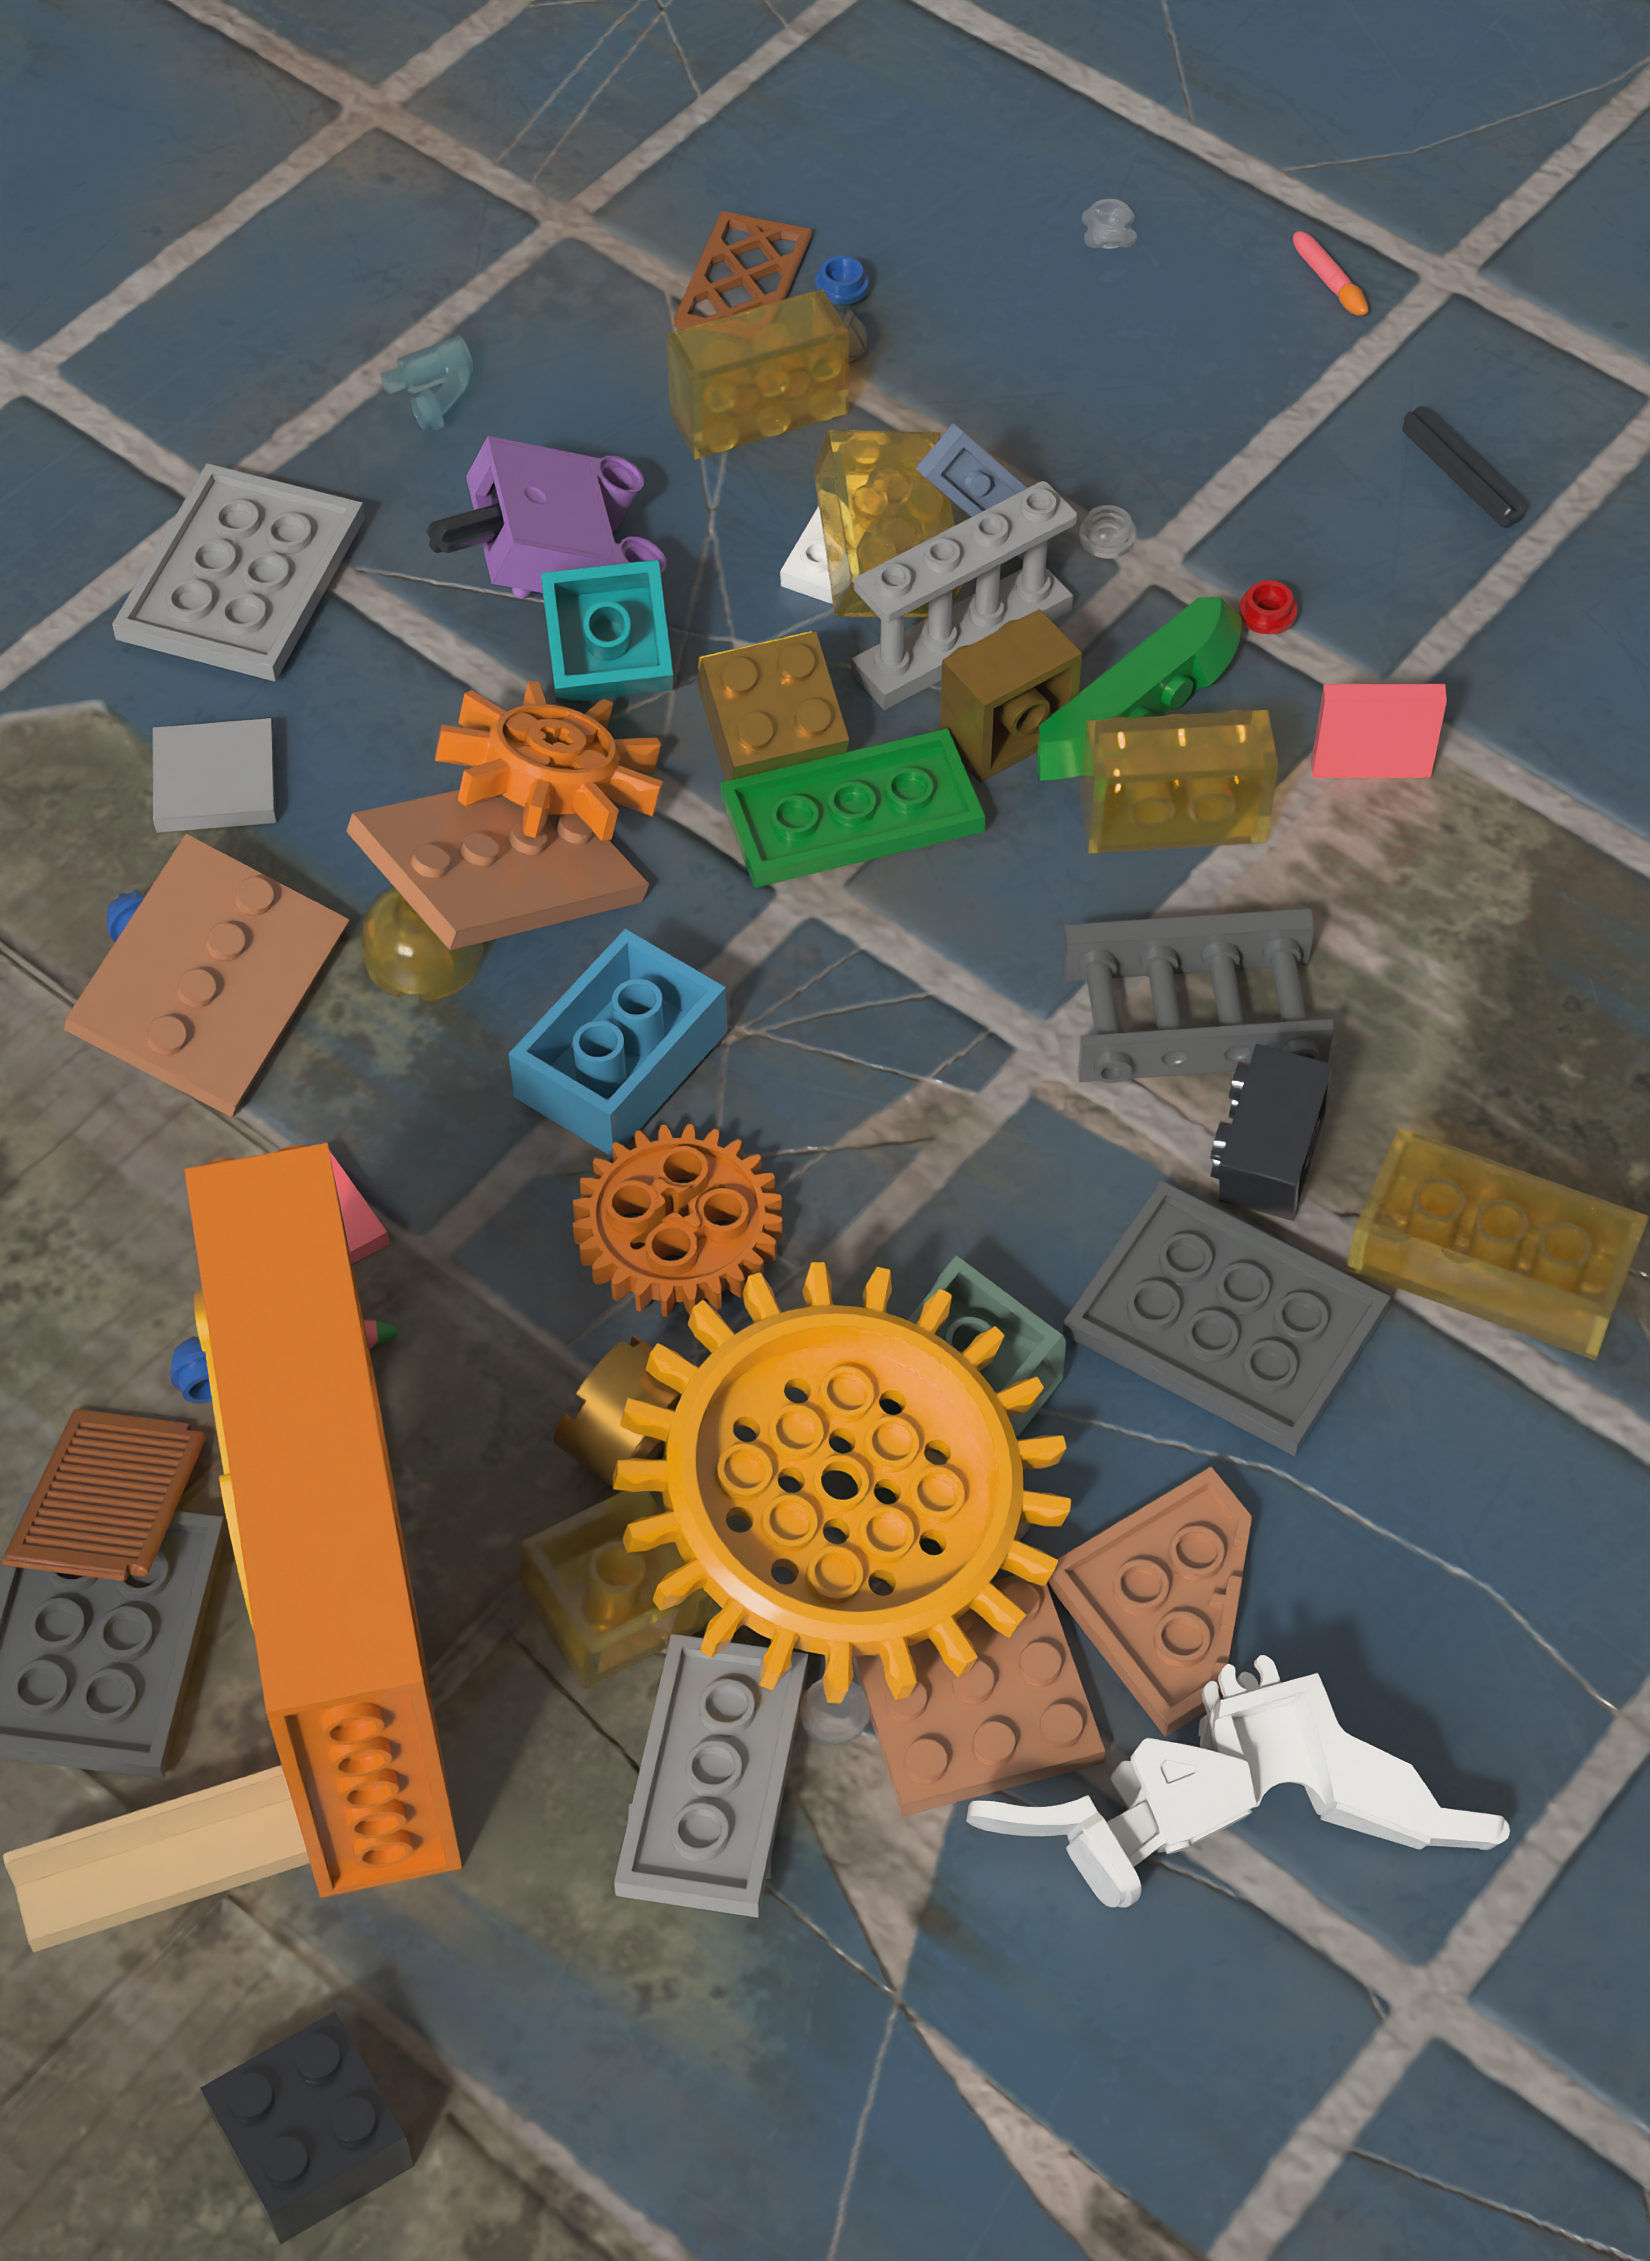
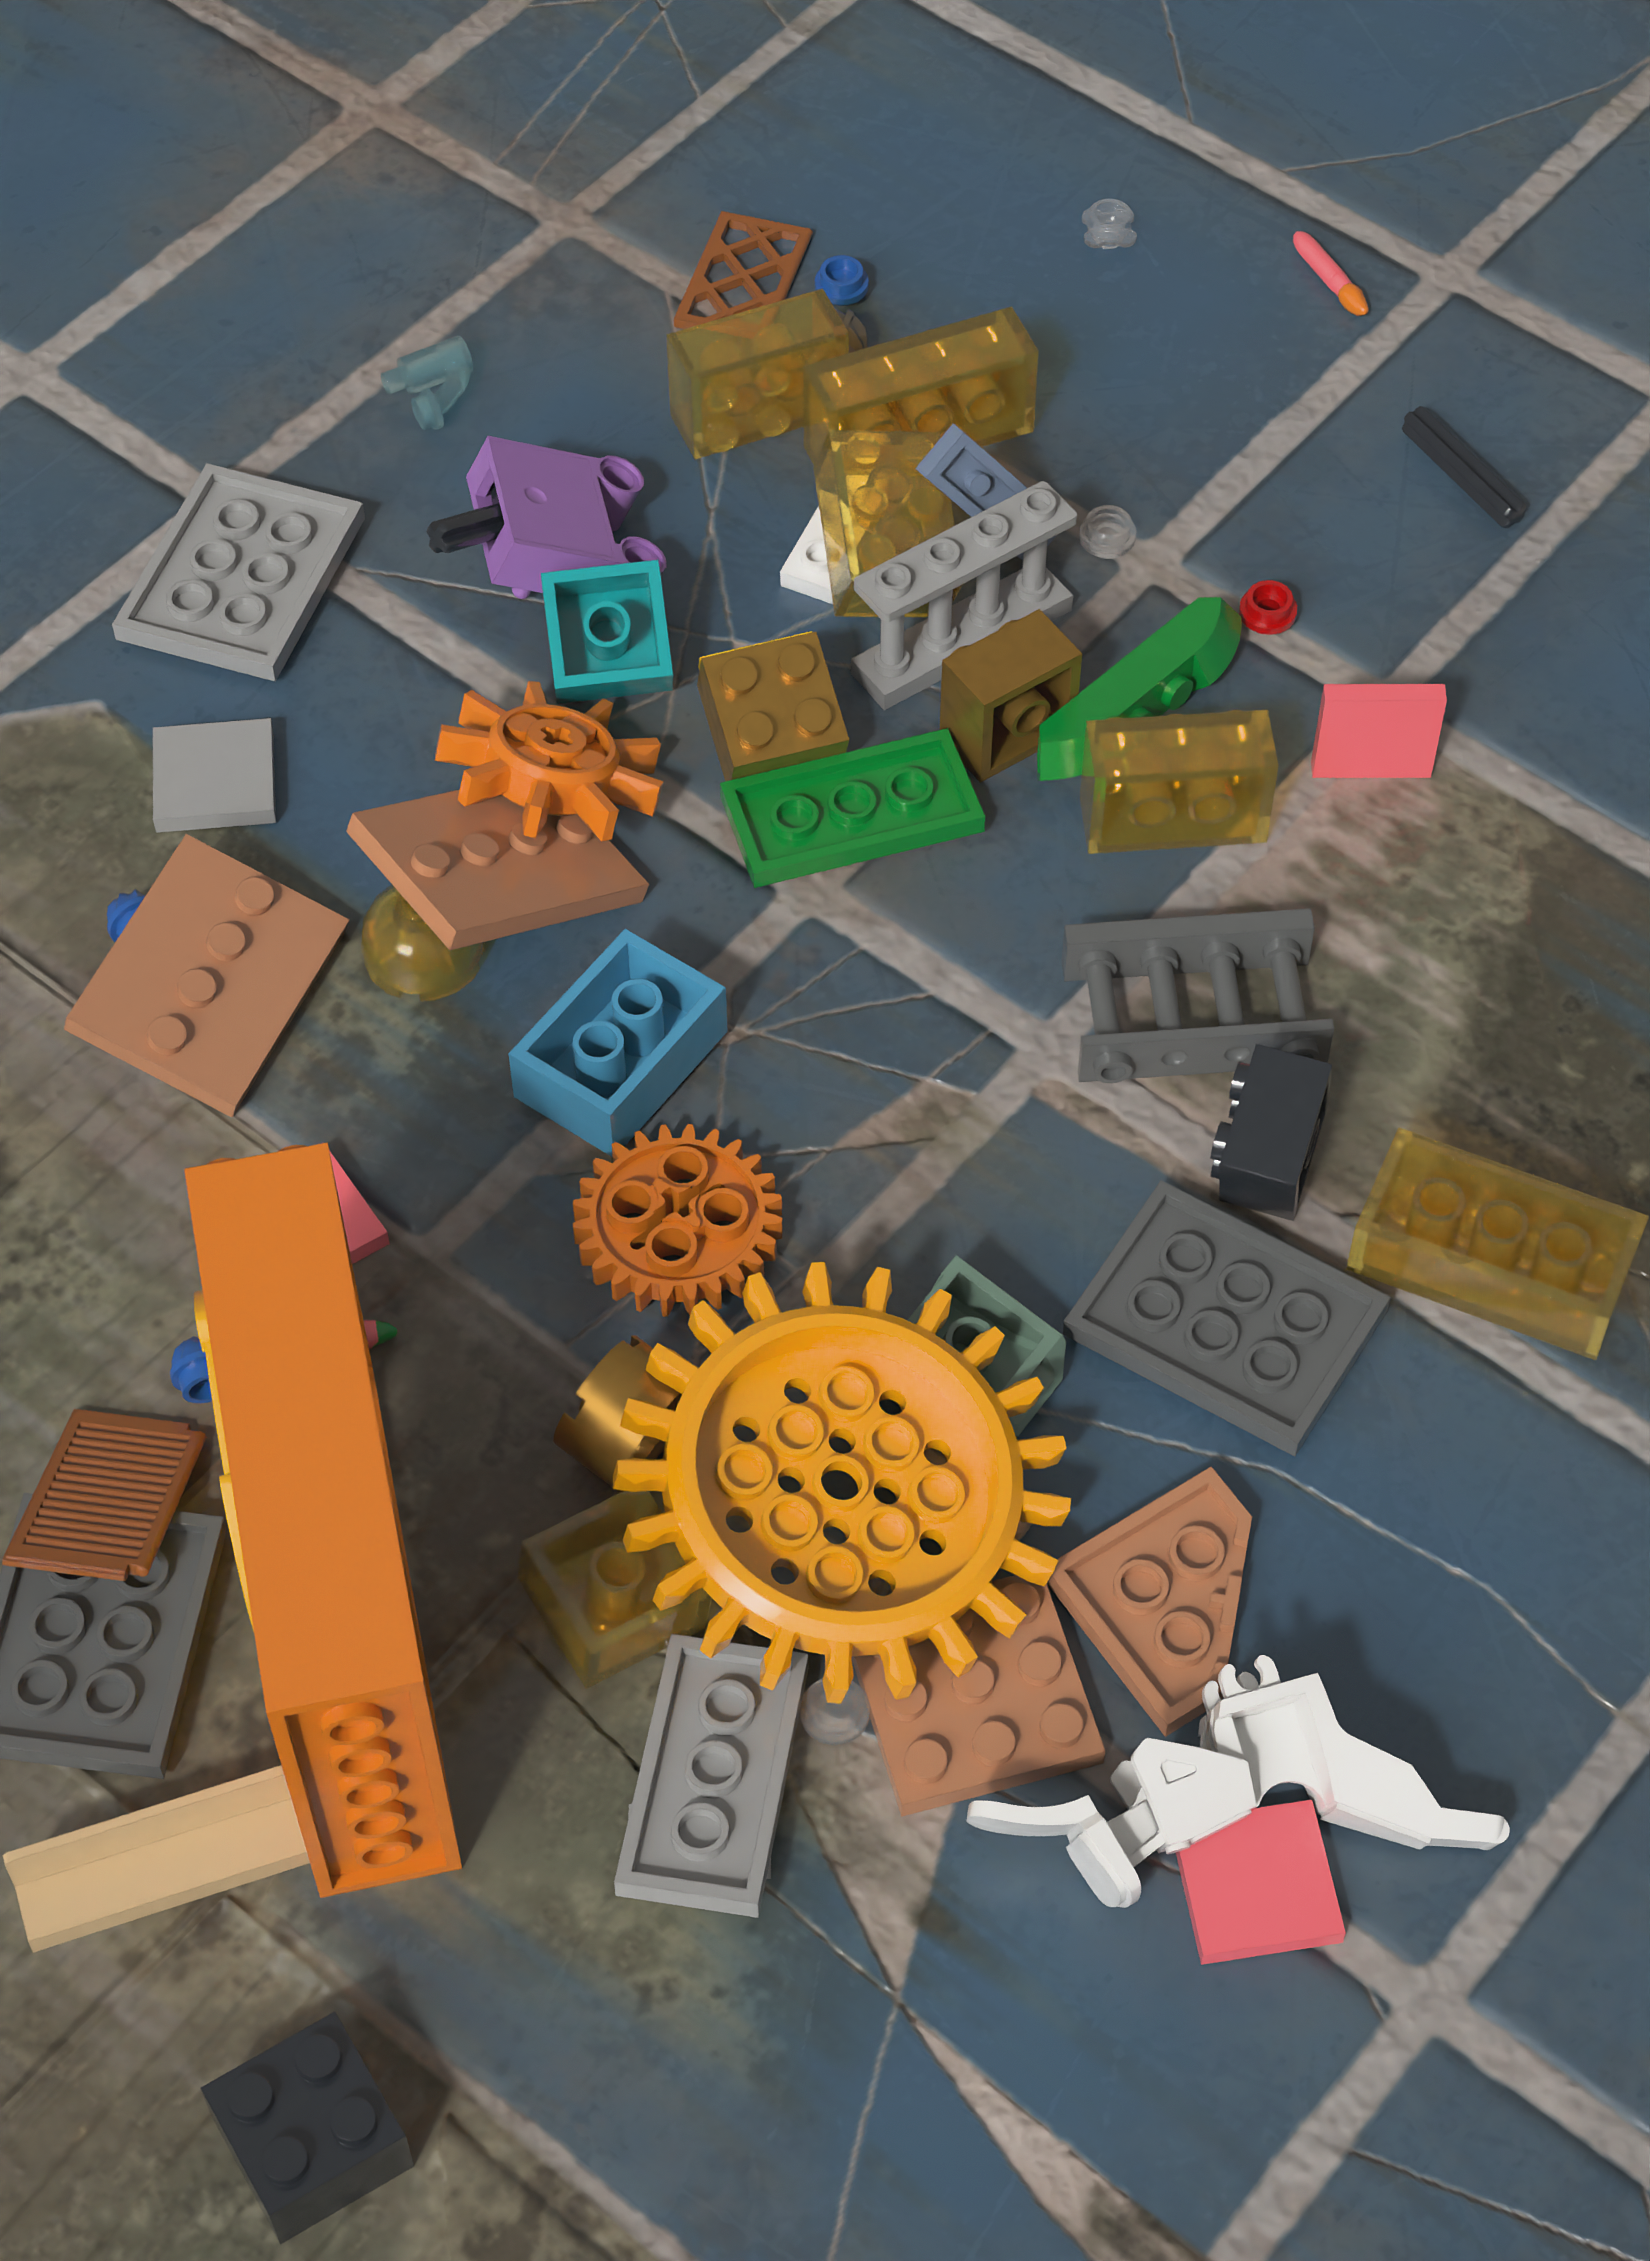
none -> clear yellow brick [803,306,1039,491]
none -> coral tile [1176,1800,1346,1965]

